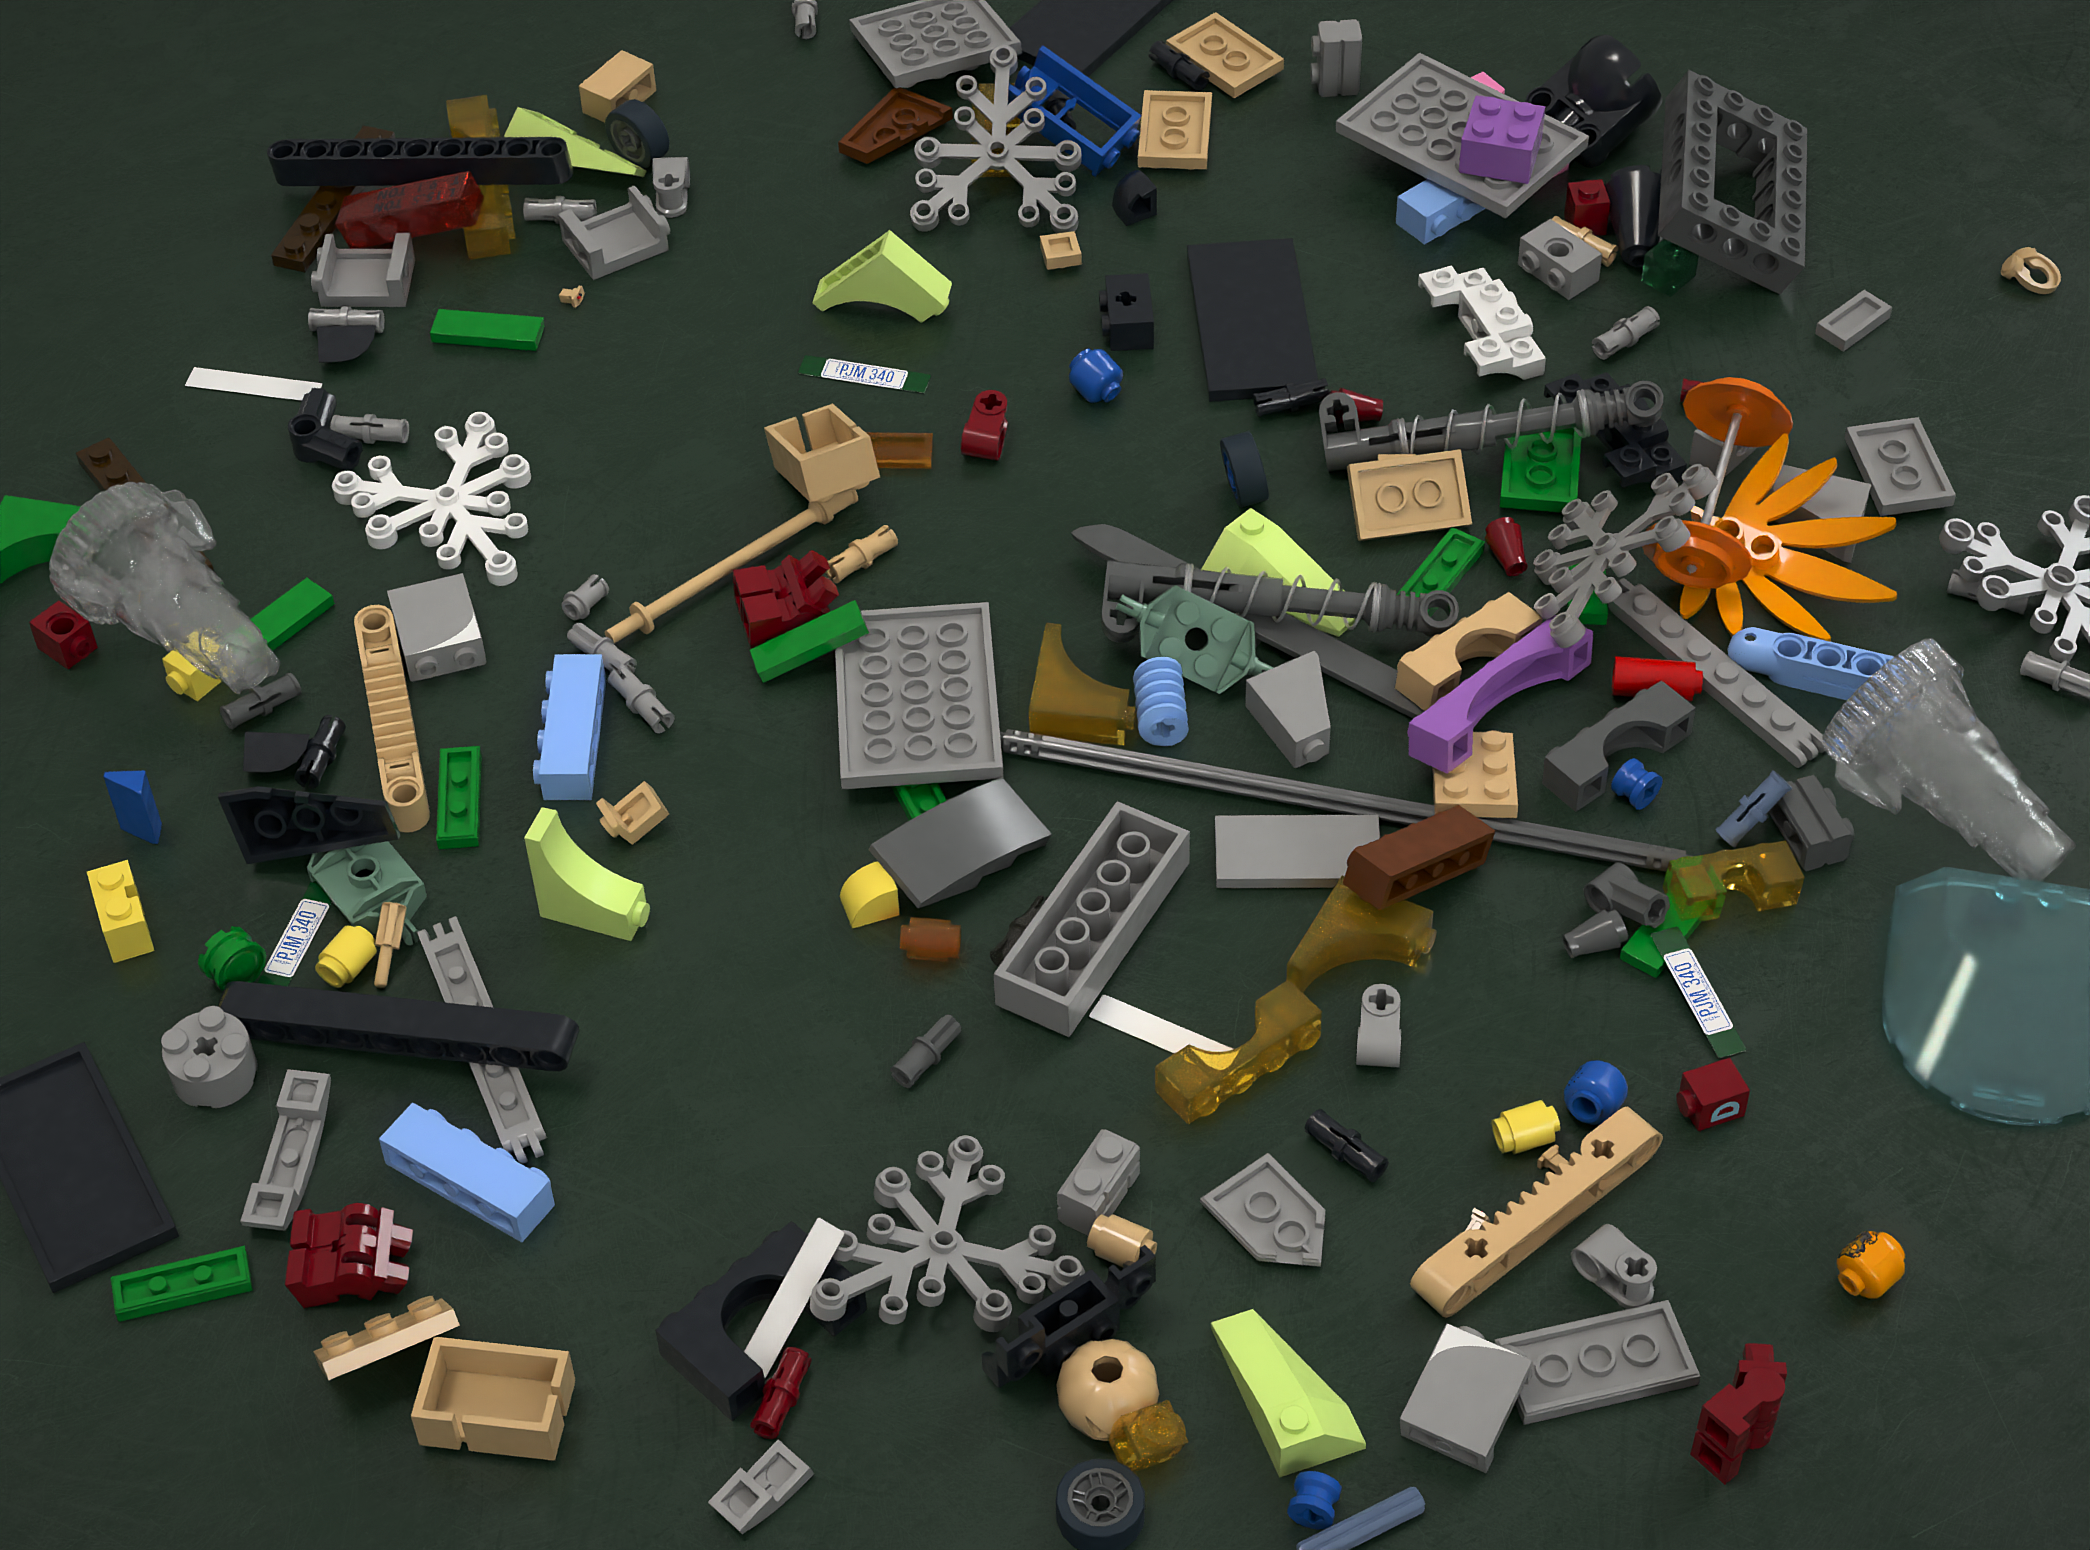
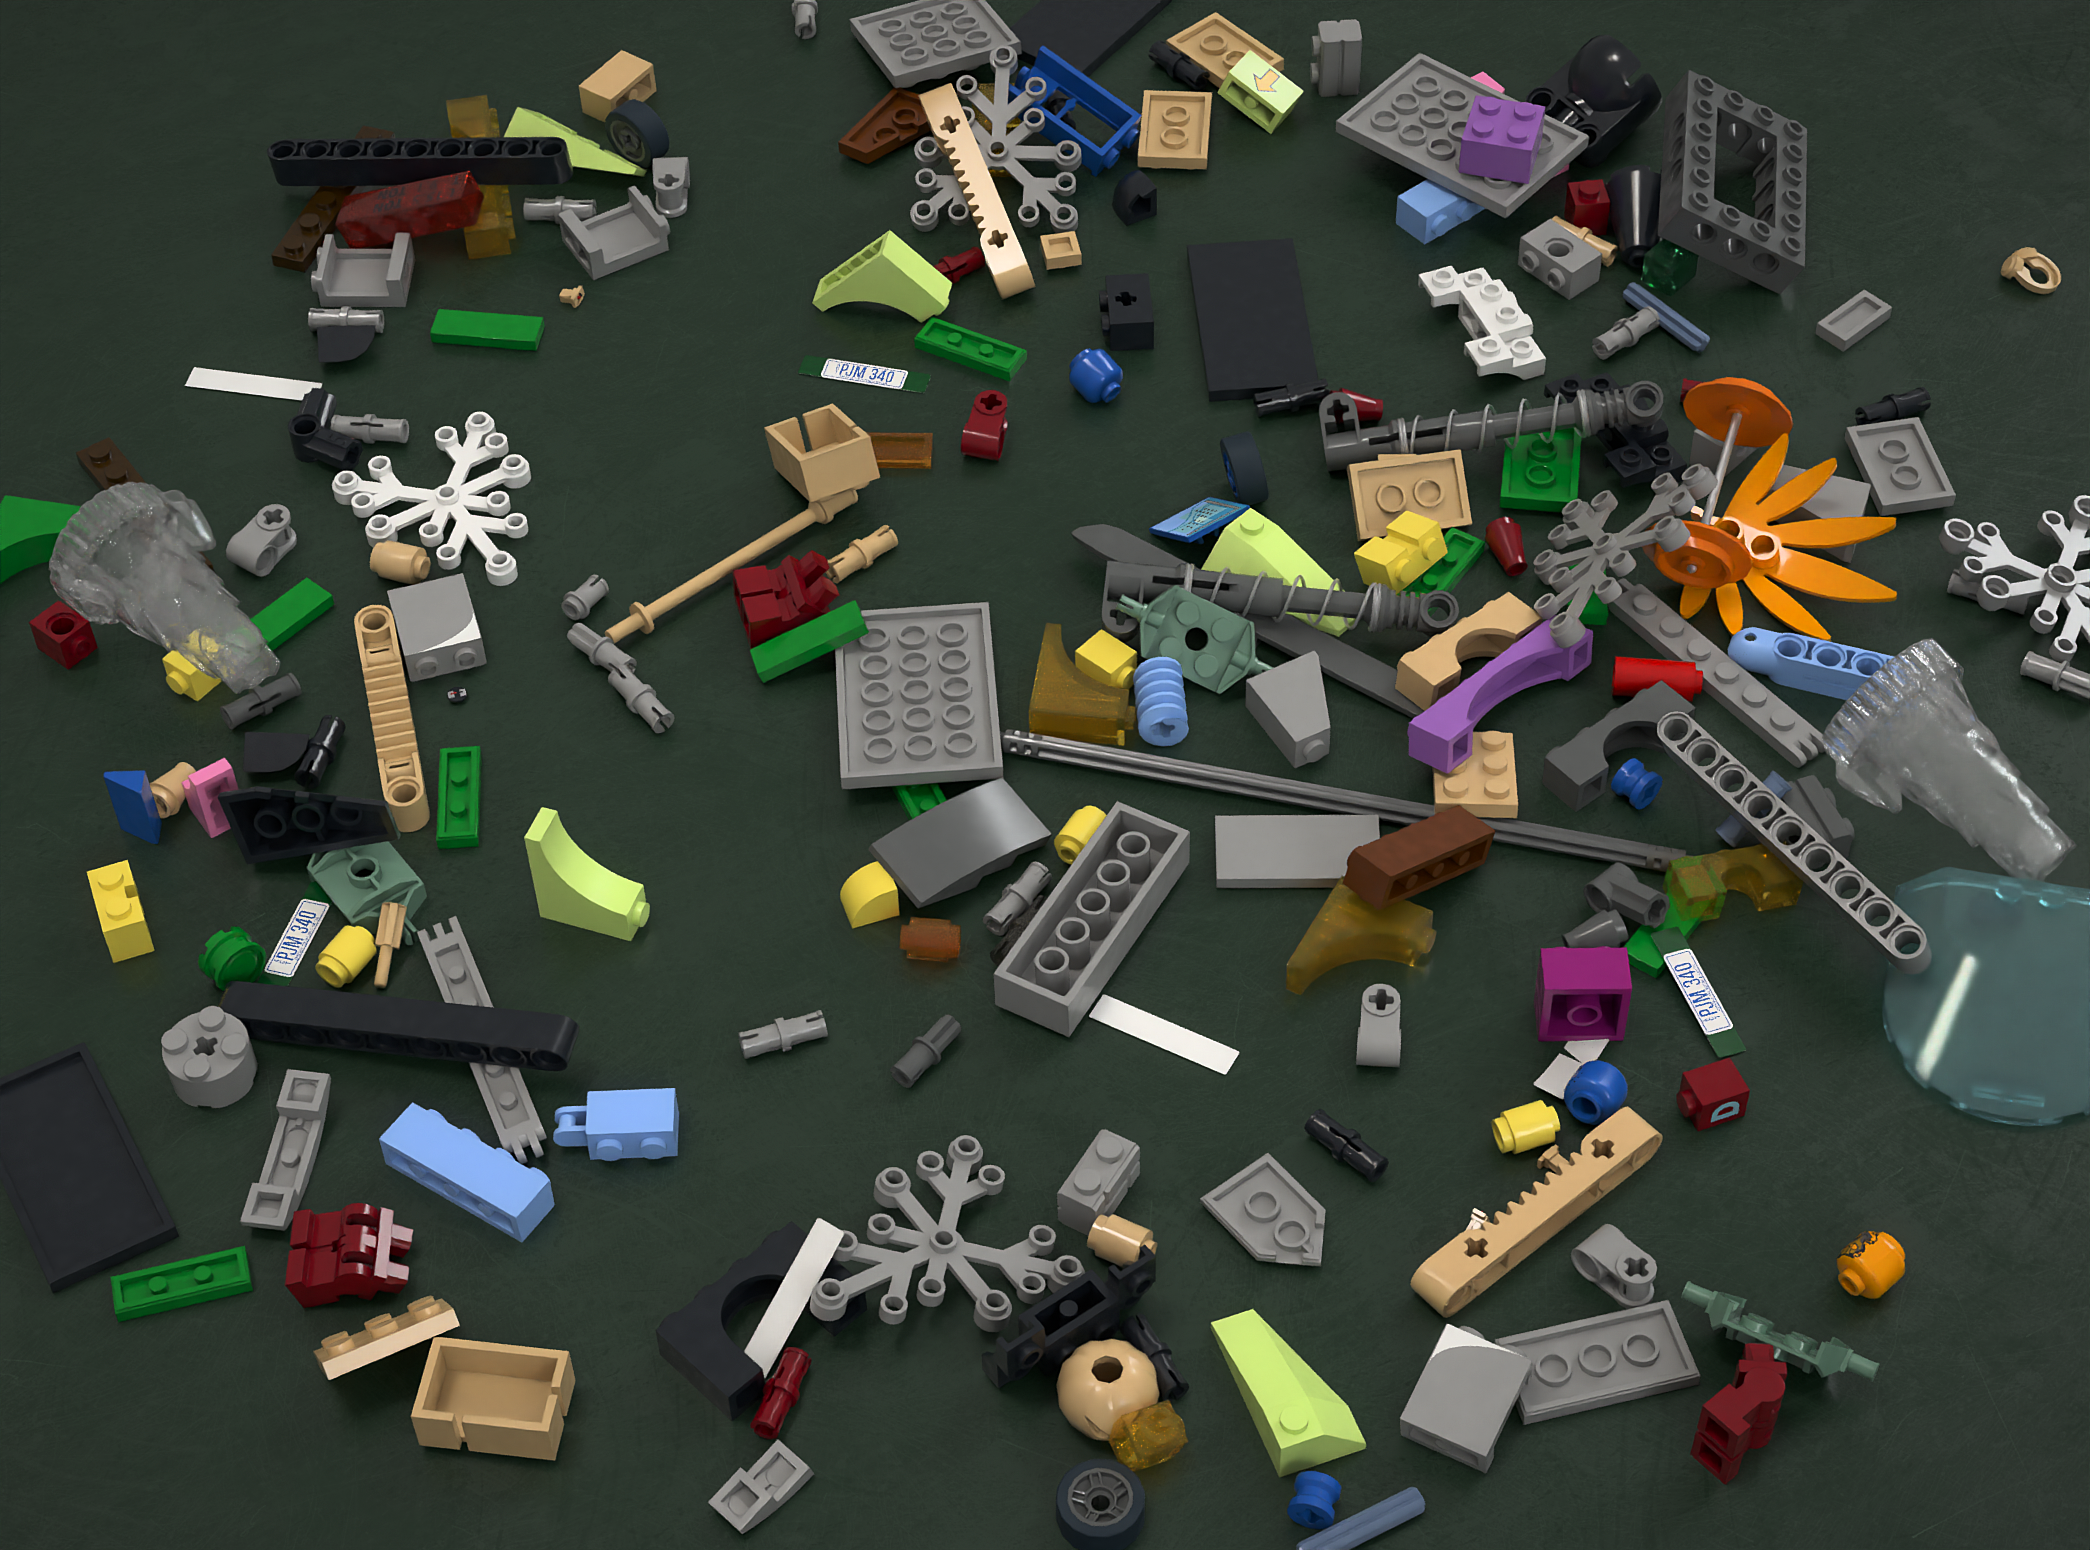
light blue brick [533,654,606,800] -> none
tan bracket [596,781,669,845] -> none
clear yellow arch [1155,980,1322,1124] -> none
none -> tan cone [150,762,196,818]
none -> bright pink arch [182,758,239,838]
none -> light grey piece [226,504,297,577]
none -> tan brick [370,540,431,585]
none -> black piece [447,687,467,703]
none -> light blue brick [553,1088,679,1161]
none -> light grey pin [738,1010,828,1059]
none -> green tile [914,317,1027,382]
none -> tan gear [918,83,1035,300]
none -> dark red pin [933,246,985,284]
none -> light grey pin [983,862,1052,936]
none -> light yellow brick [1054,806,1107,865]
none -> light yellow brick [1075,629,1137,700]
none -> black pin [1120,1313,1189,1403]
none -> piece [1149,497,1250,544]
none -> yellowish green brick [1217,50,1304,134]
none -> light yellow brick [1354,511,1448,595]
none -> magenta brick [1534,946,1632,1041]
none -> white sticker [1534,1039,1609,1099]
none -> sand blue axle [1622,282,1710,353]
none -> light grey beam [1657,711,1932,975]
none -> sand green plate [1681,1281,1880,1381]
none -> black pin [1855,387,1931,426]

